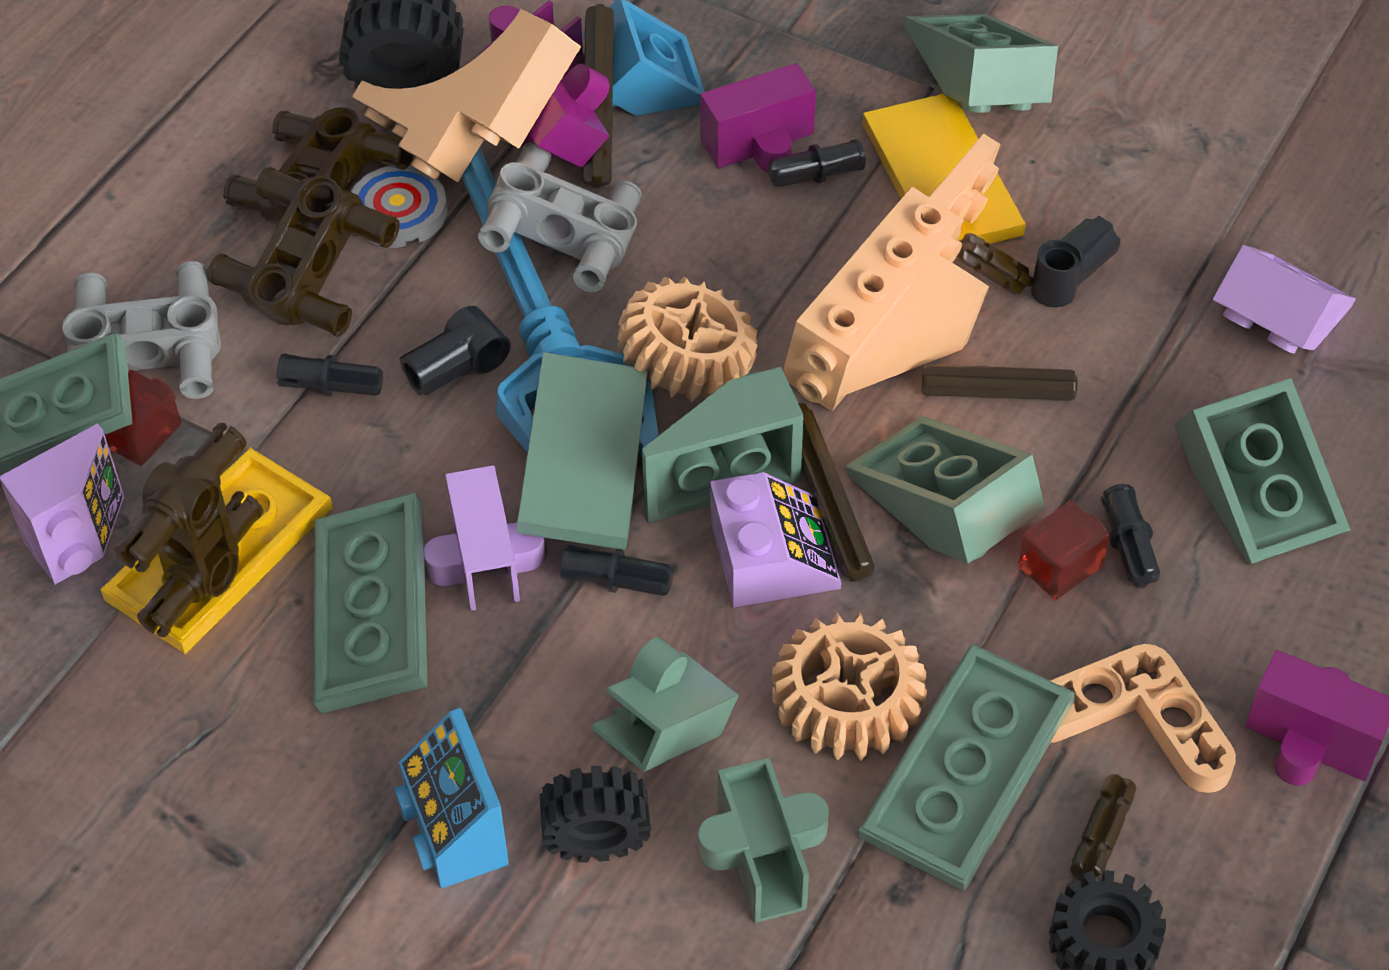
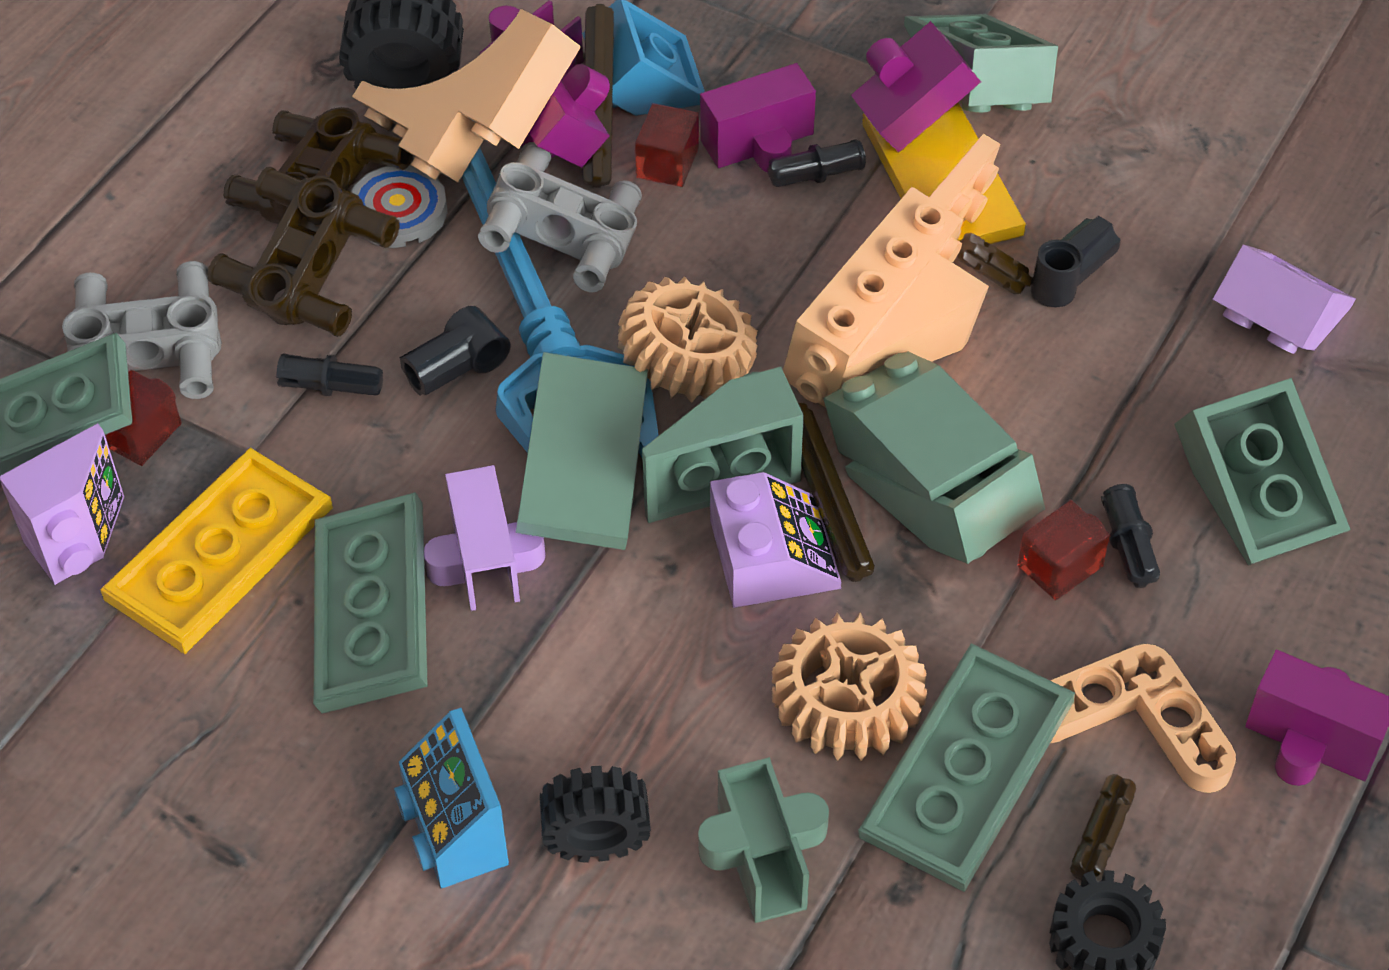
dark brown piece [115,423,264,637] -> none
black axle [560,544,673,596] -> none
sand green piece [591,637,739,772] -> none
dark brown axle [922,364,1078,401] -> none
none -> clear red brick [635,103,699,187]
none -> sand green slope [823,351,1018,501]
none -> magenta piece [851,21,981,152]

